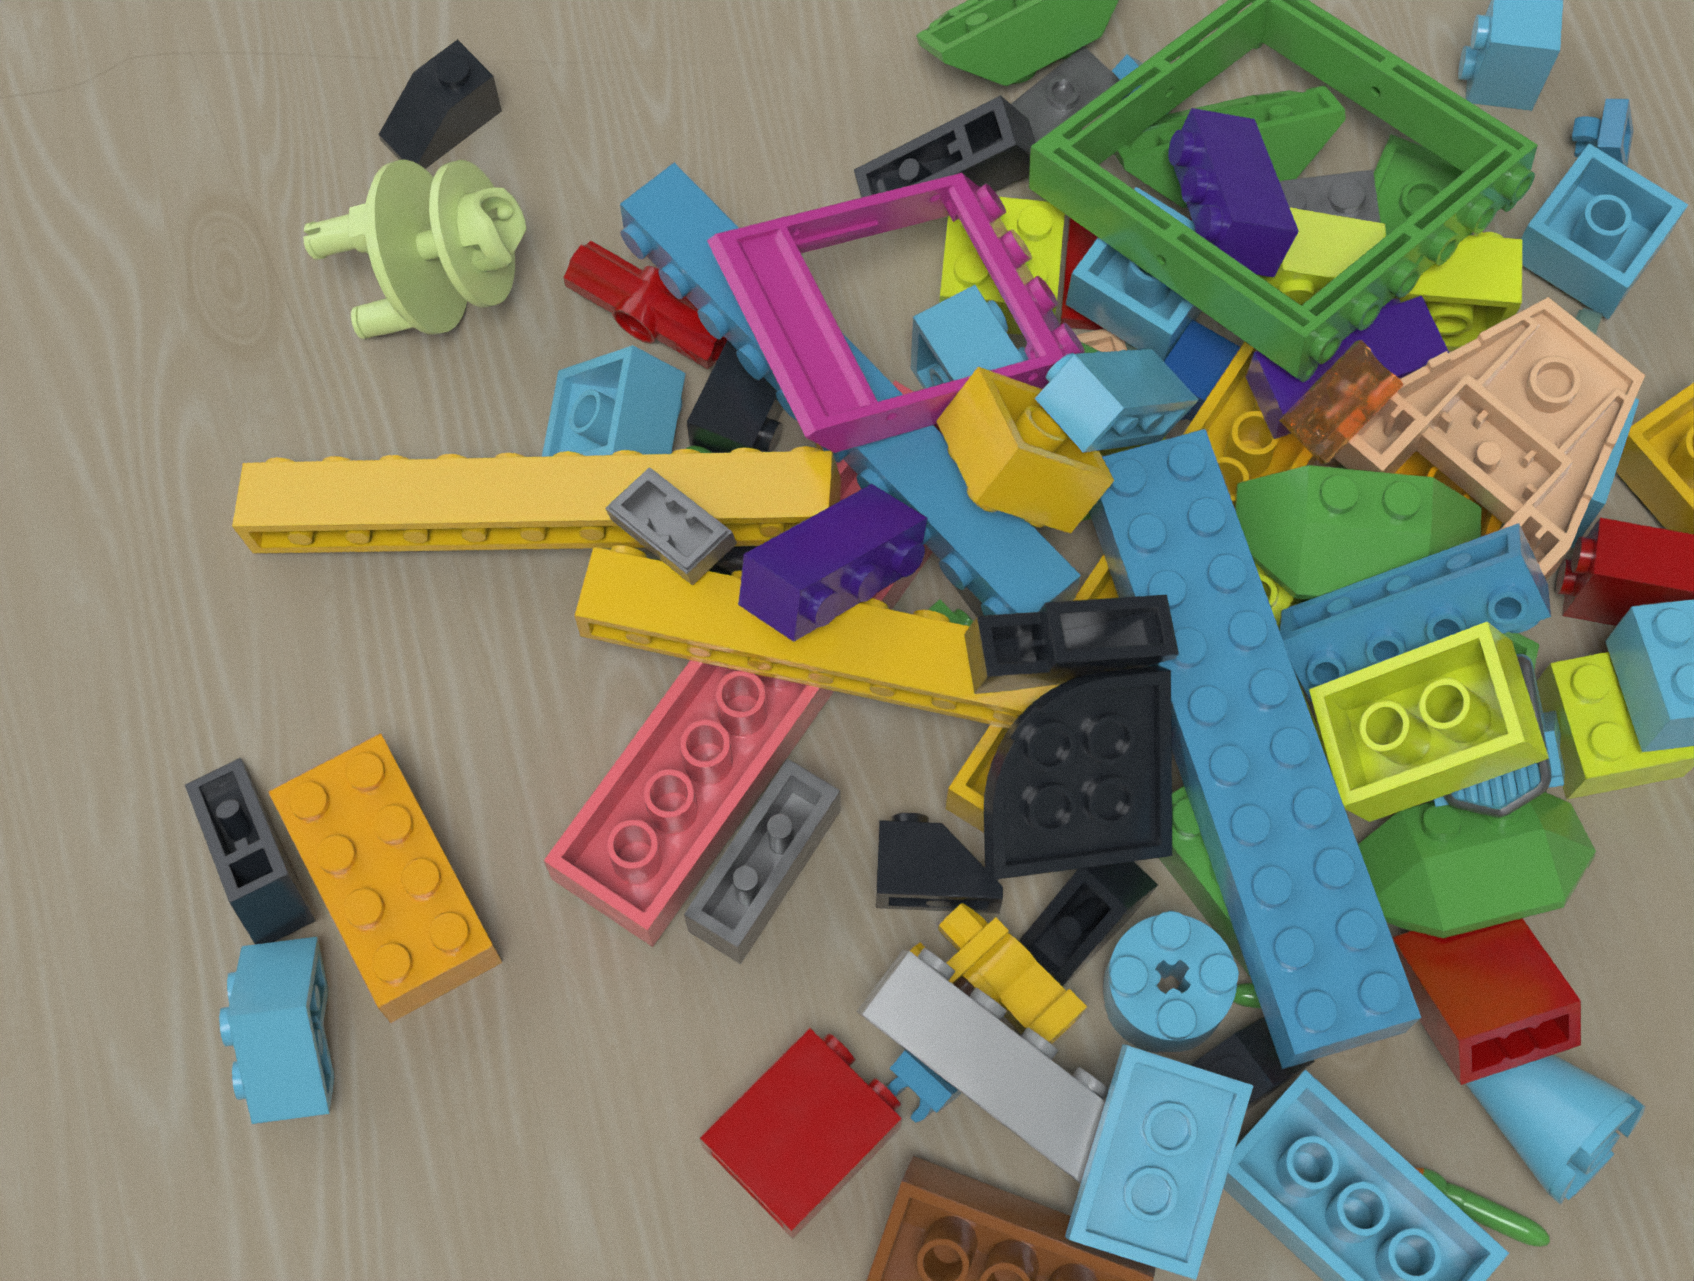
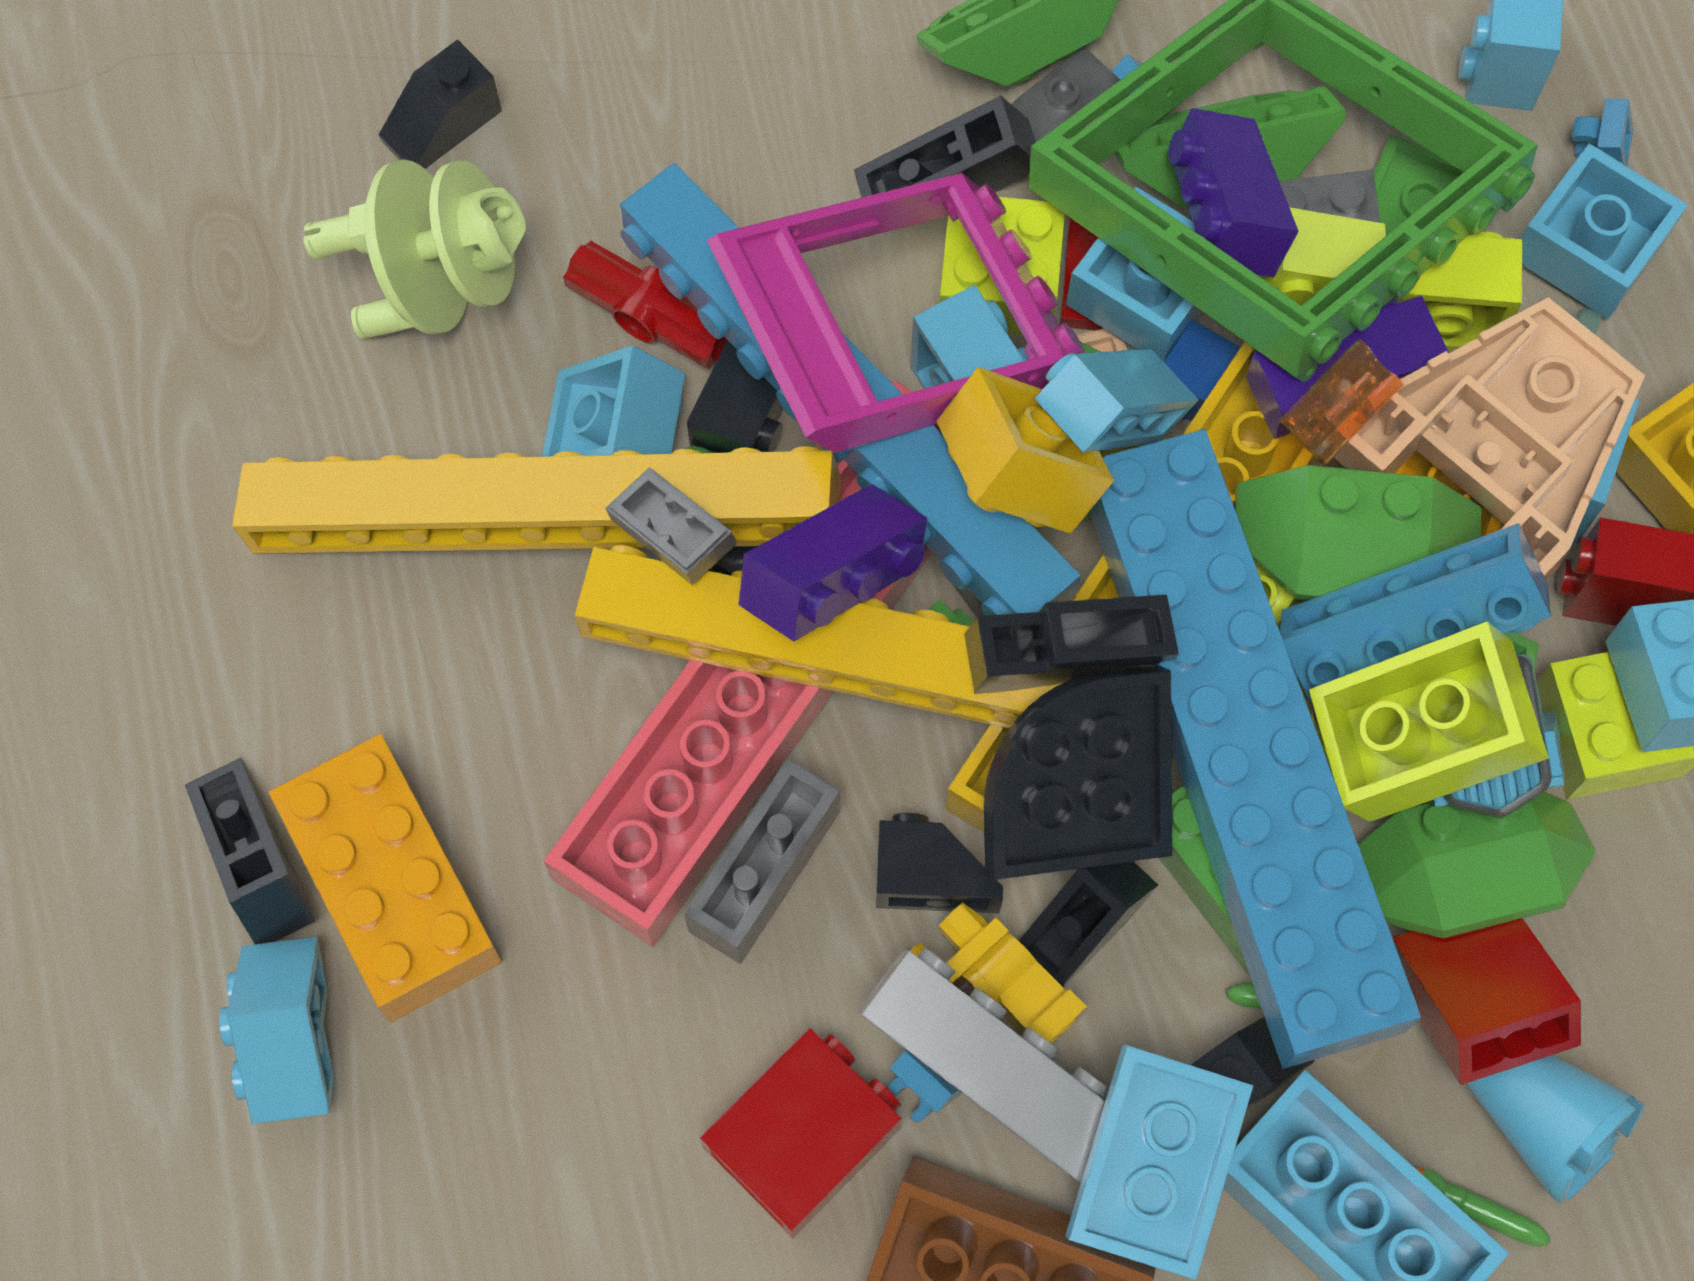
medium azure brick [1103,911,1239,1053] -> none

